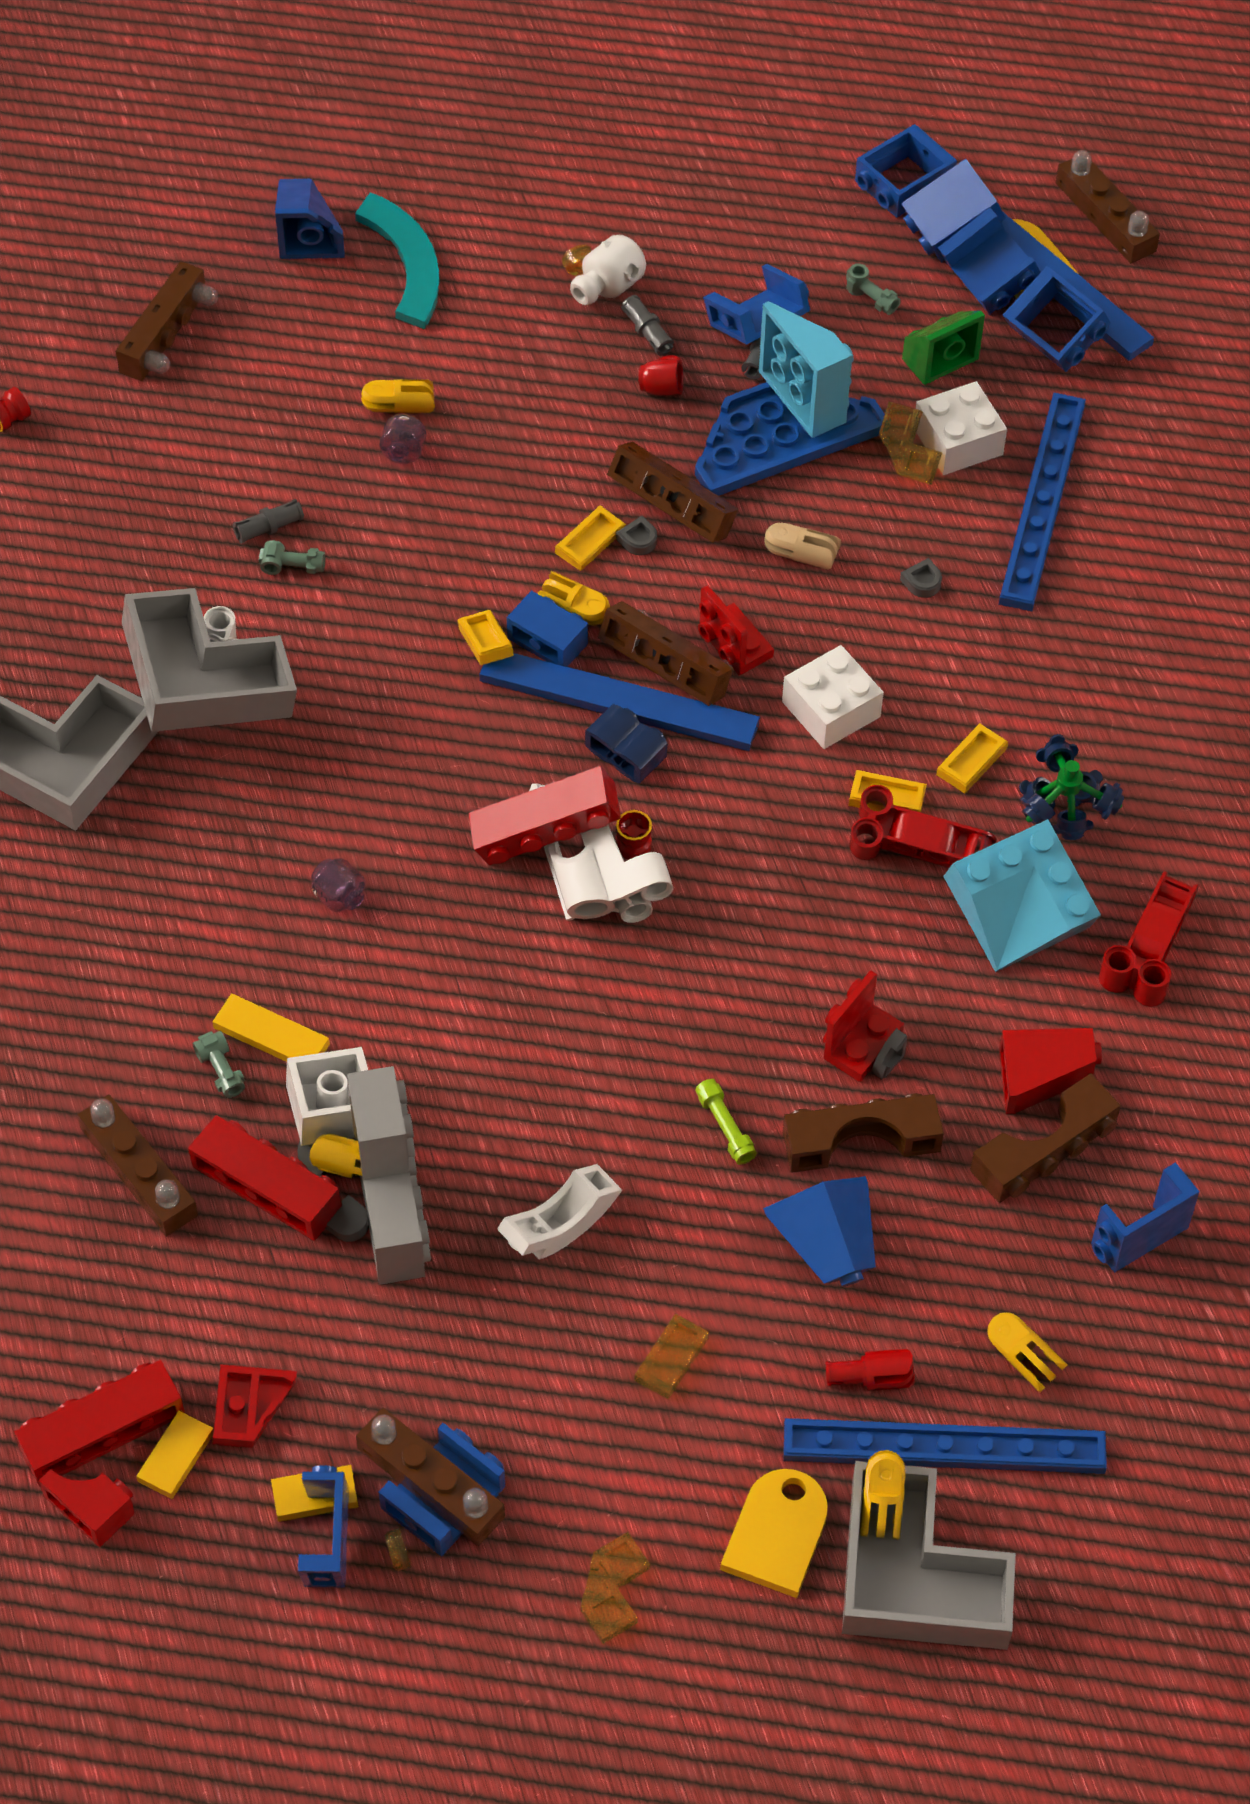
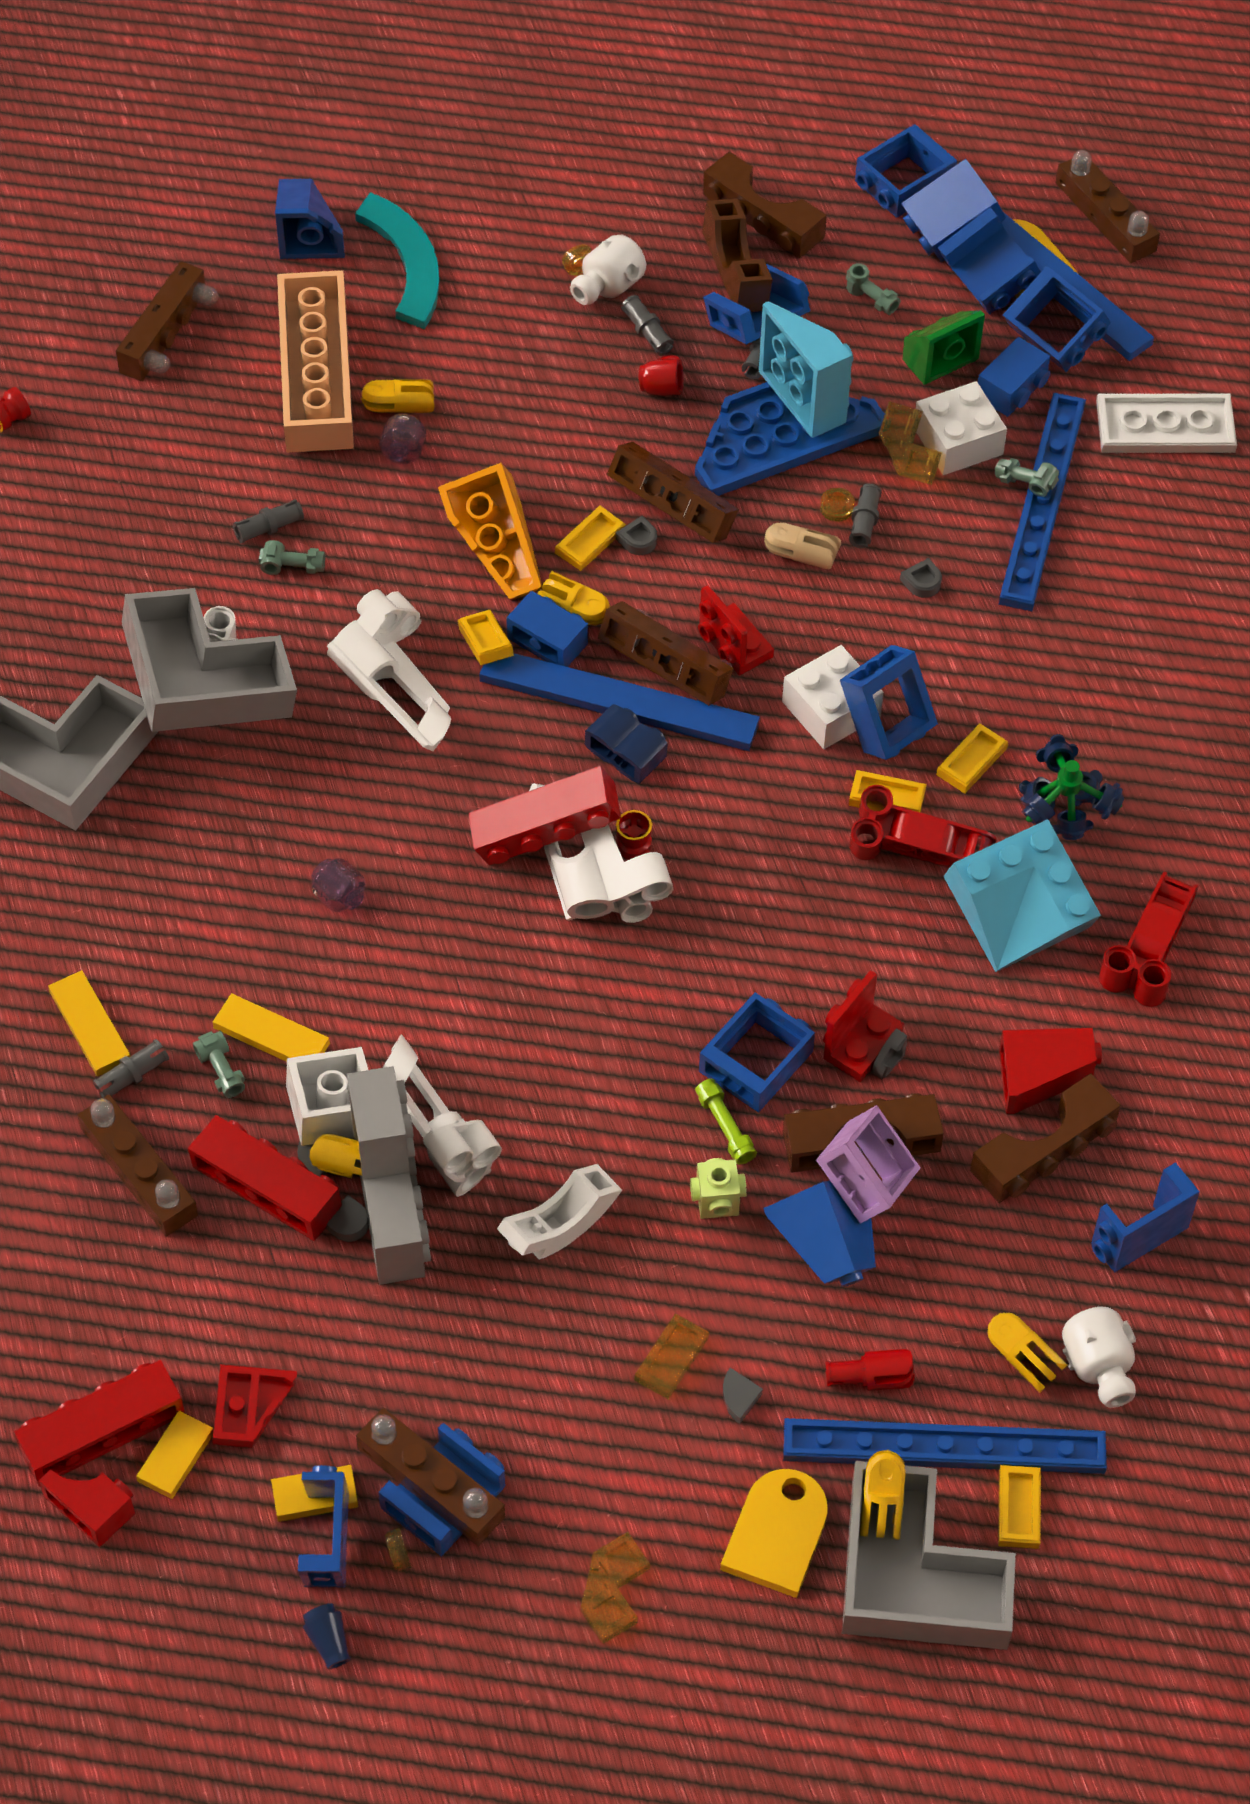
none -> yellow tile [48,970,130,1077]
none -> dark grey pin [92,1039,169,1098]
none -> light nougat brick [277,270,354,453]
none -> dark blue cone [302,1603,351,1670]
none -> white panel [327,589,451,751]
none -> white panel [383,1034,502,1197]
none -> light orange wedge [438,463,542,601]
none -> yellowish green brick [690,1158,747,1219]
none -> blue window [699,992,815,1113]
none -> reddish brown arch [702,198,773,312]
none -> reddish brown arch [703,151,827,258]
none -> dark grey tile [723,1368,763,1424]
none -> lavender window [816,1105,920,1224]
none -> clear yellow tile [820,488,855,522]
none -> blue window [840,645,938,760]
none -> dark grey pin [849,483,882,548]
none -> blue brick [978,337,1050,417]
none -> sand green bar [995,458,1059,497]
none -> yellow tile [998,1465,1041,1549]
none -> white piece [1062,1307,1136,1408]
none -> white tile [1096,394,1237,453]

